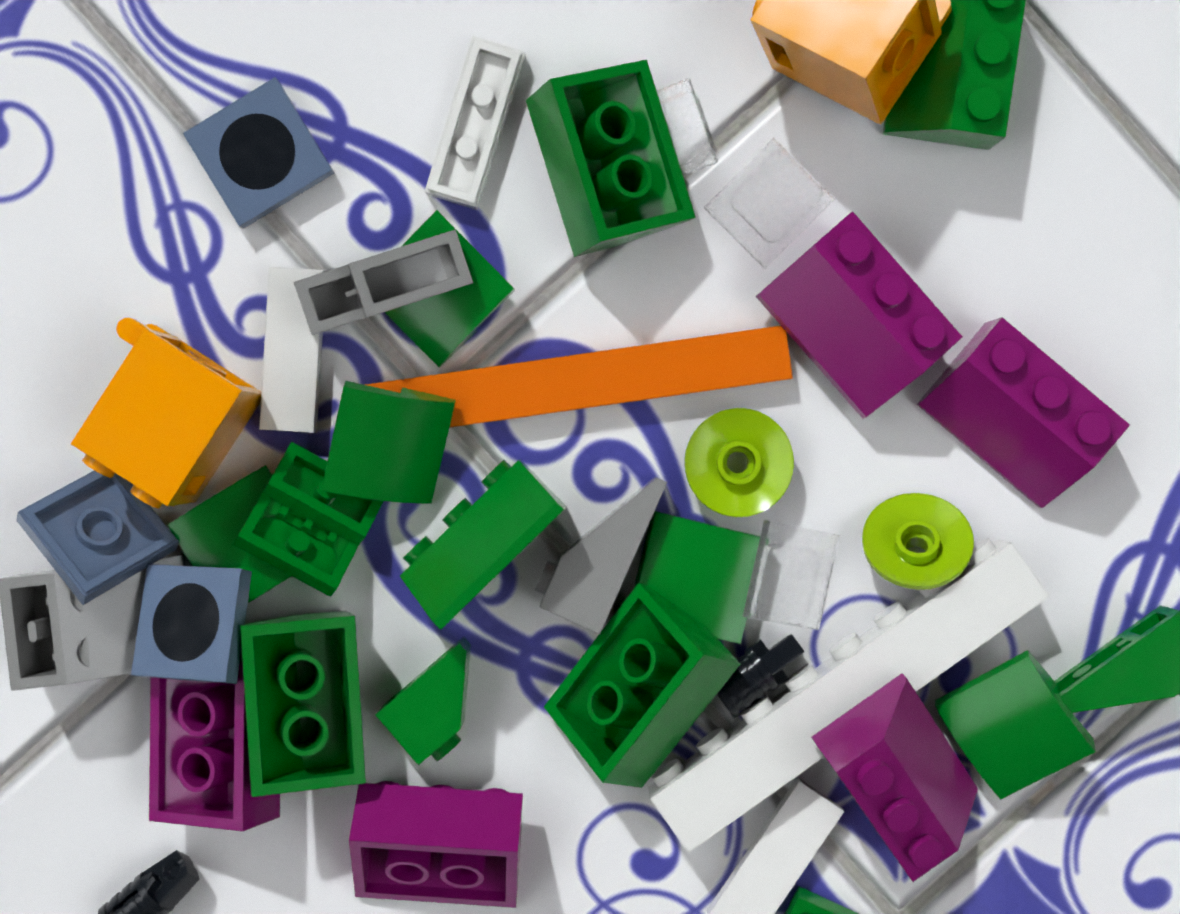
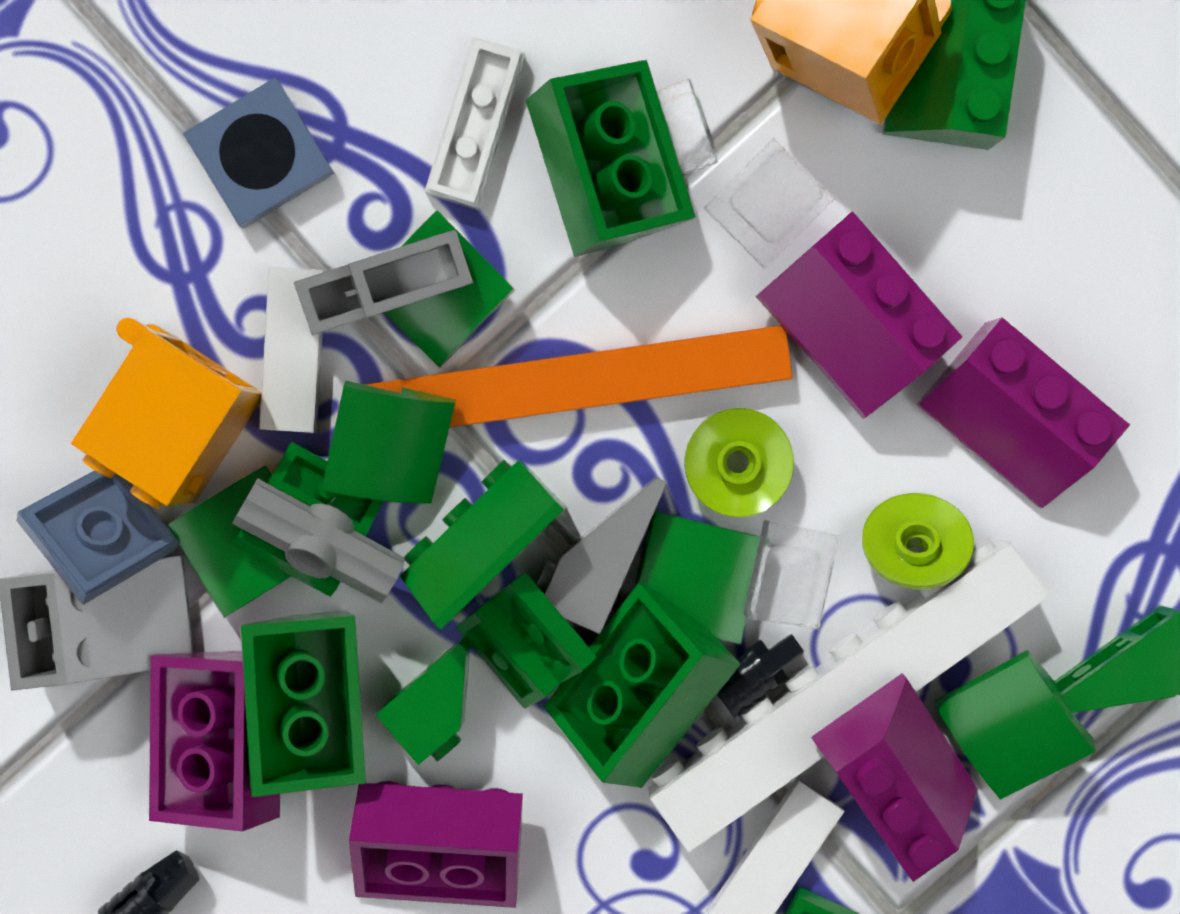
sand blue tile [131,564,252,684] -> none
none -> light grey piece [232,478,405,603]
none -> green slope [456,572,597,709]

